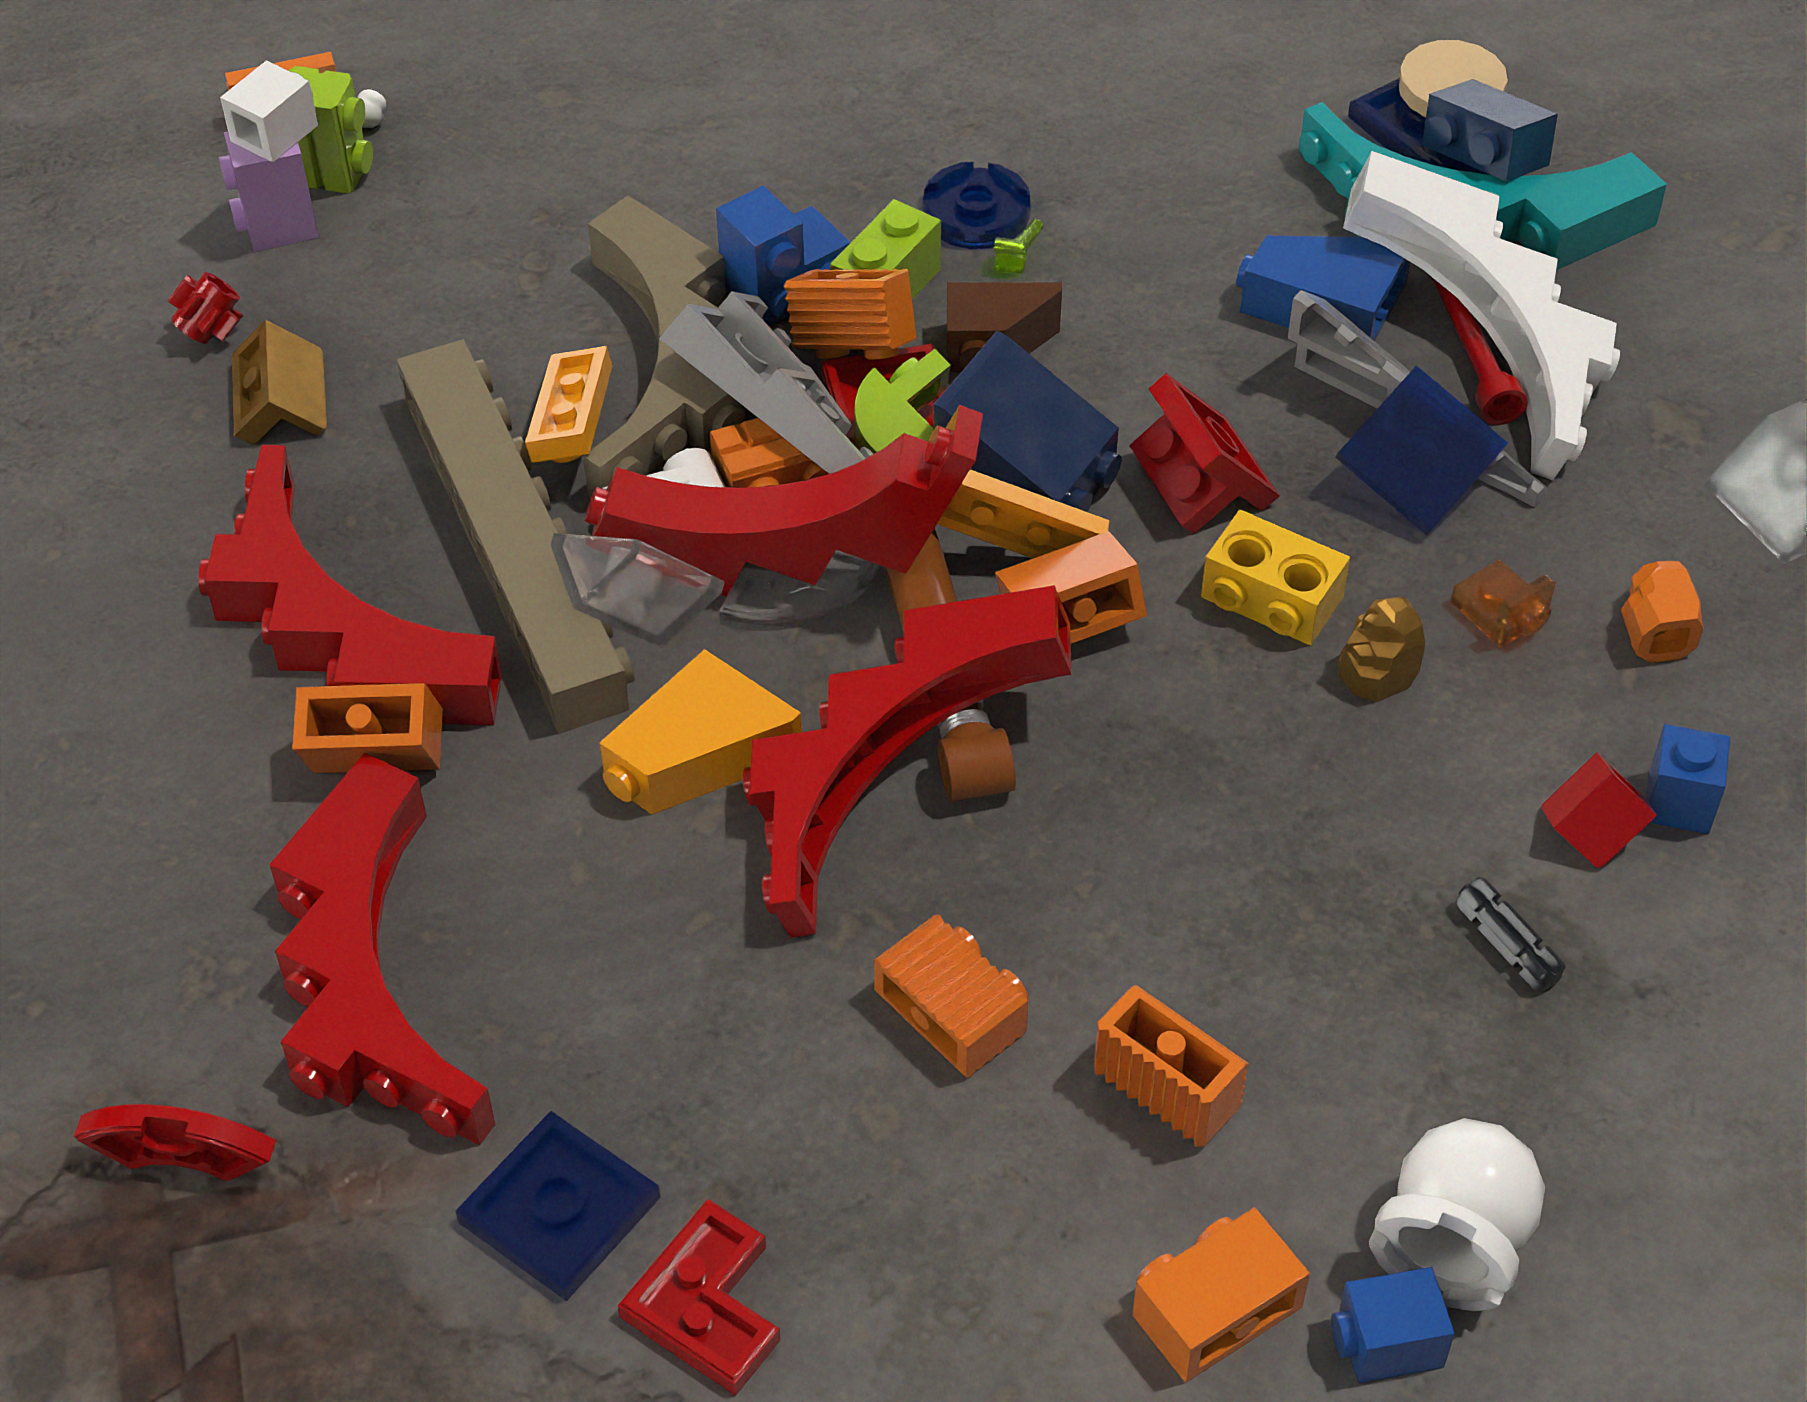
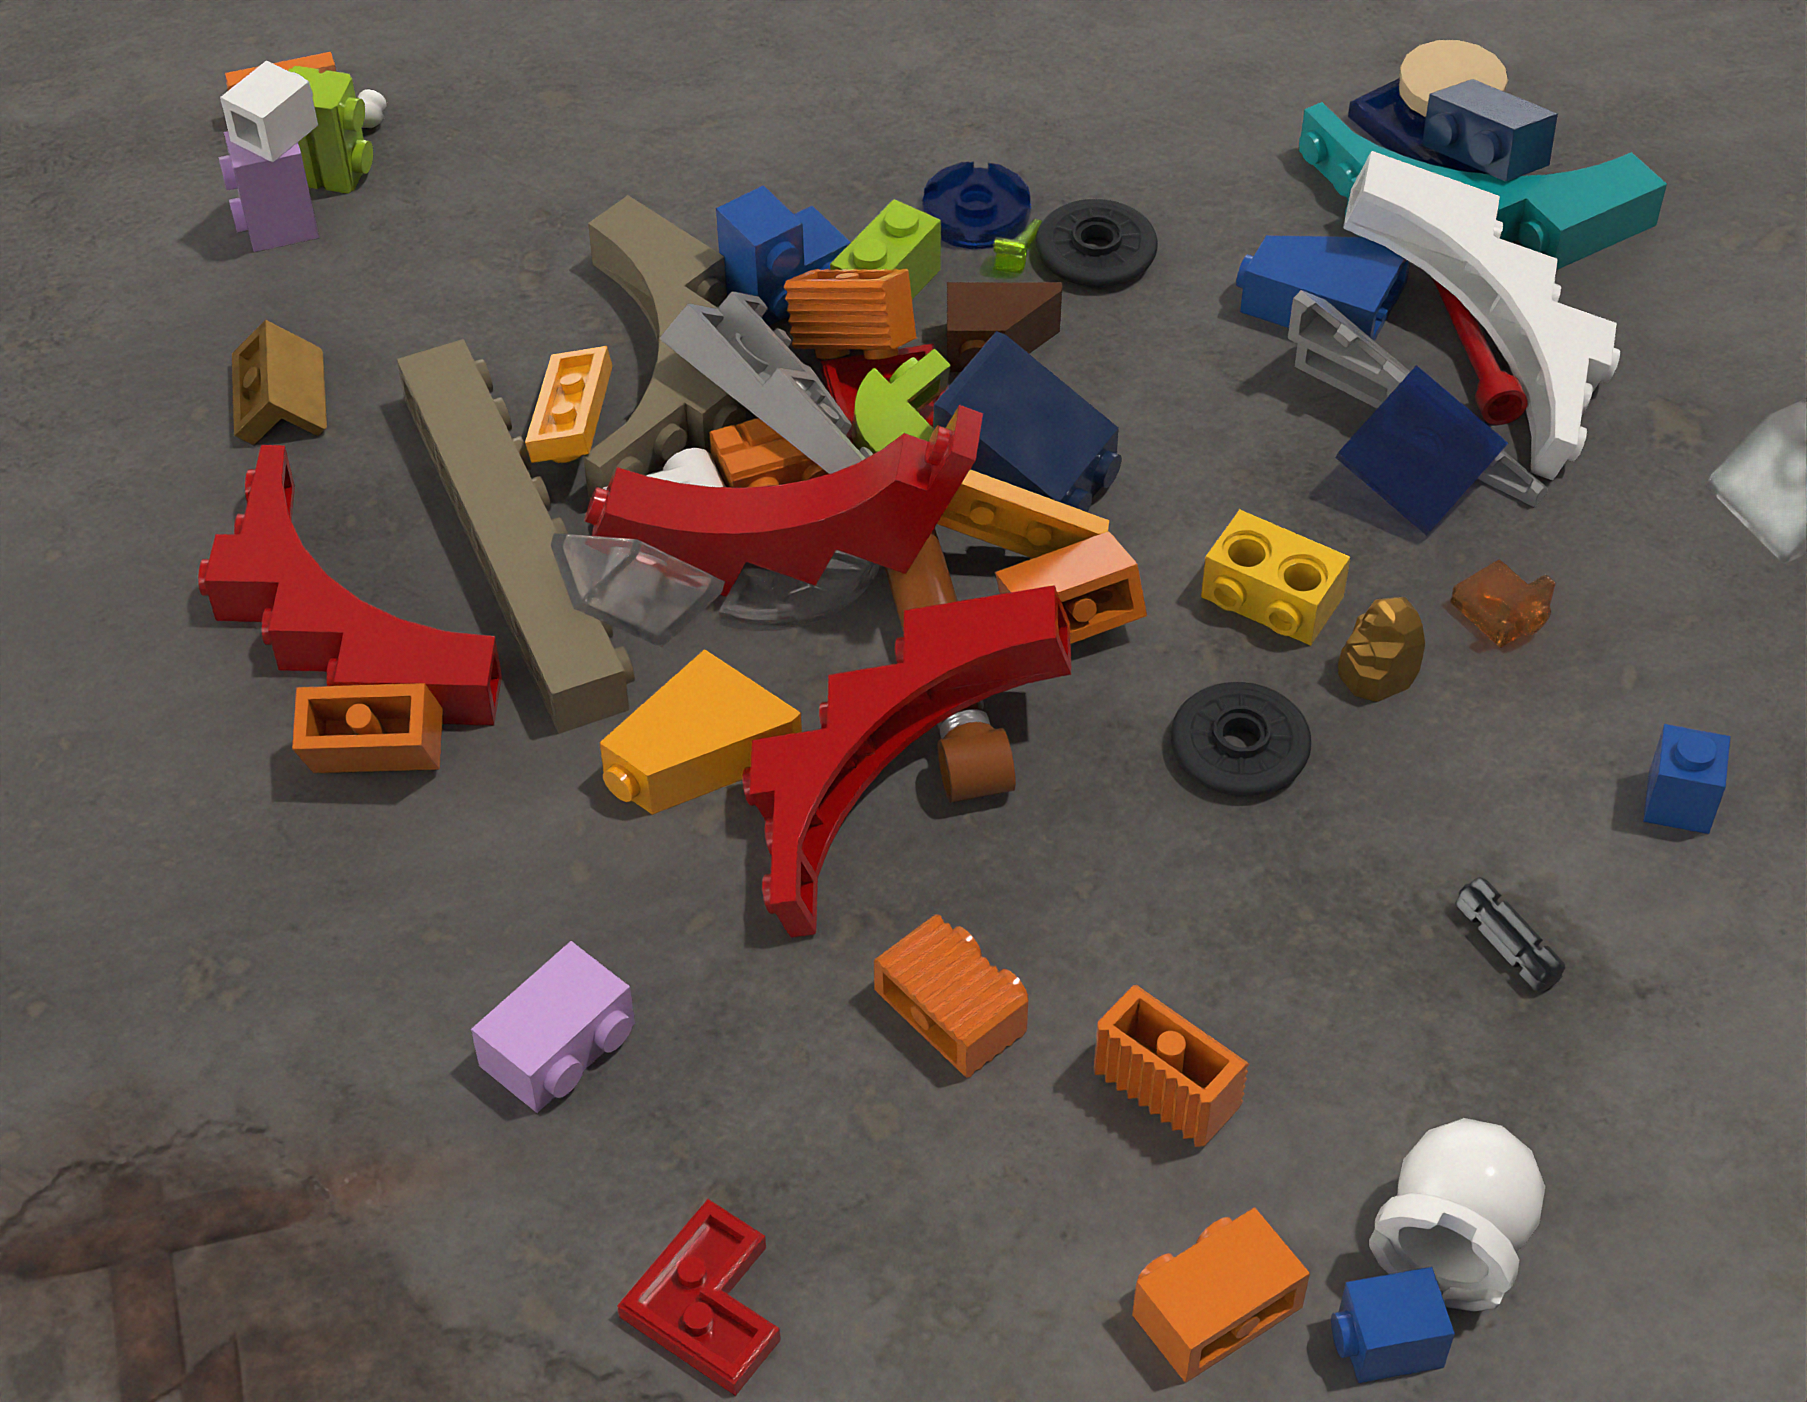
red tile [73,1104,276,1182] -> none
red gear [168,272,243,344] -> none
red arch [269,752,496,1146] -> none
clear blue tile [455,1111,661,1301] -> none
red bracket [1129,373,1280,534] -> none
red panel [1541,752,1657,868] -> none
orange rock [1621,561,1703,663] -> none
none -> lavender brick [471,941,635,1113]
none -> black wheel [1036,199,1158,287]
none -> black wheel [1170,682,1312,796]

